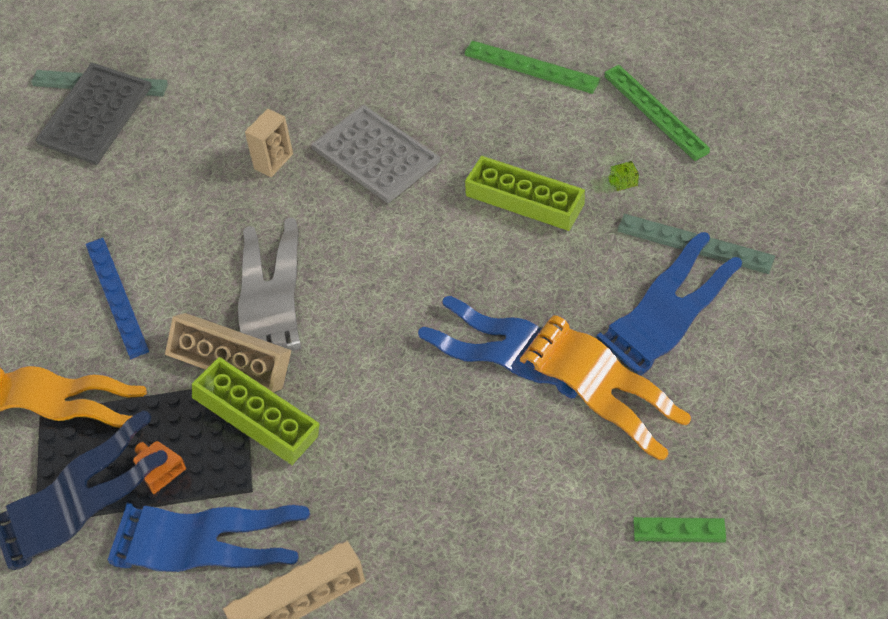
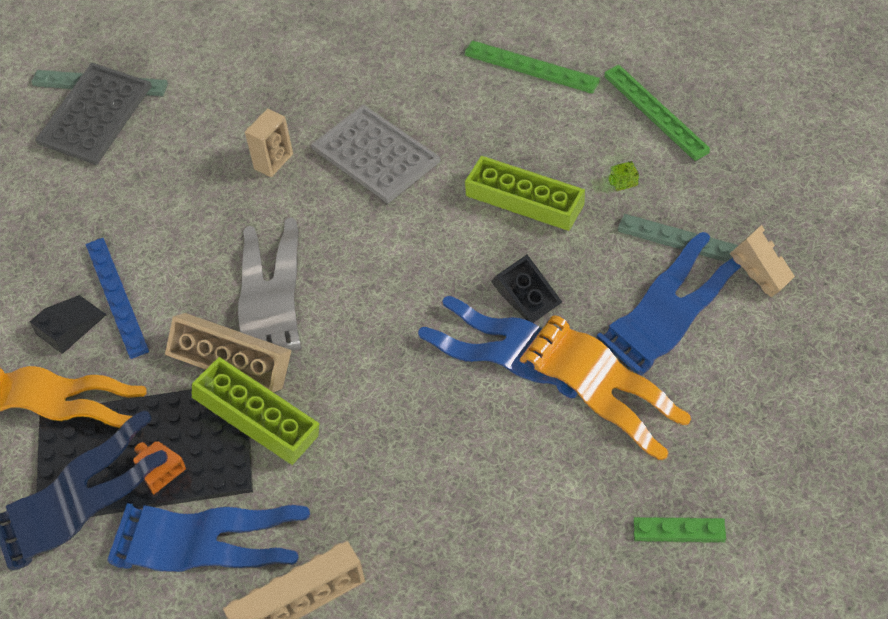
none -> black slope [29,295,106,354]
none -> black slope [491,254,562,323]
none -> tan wedge [730,225,795,297]

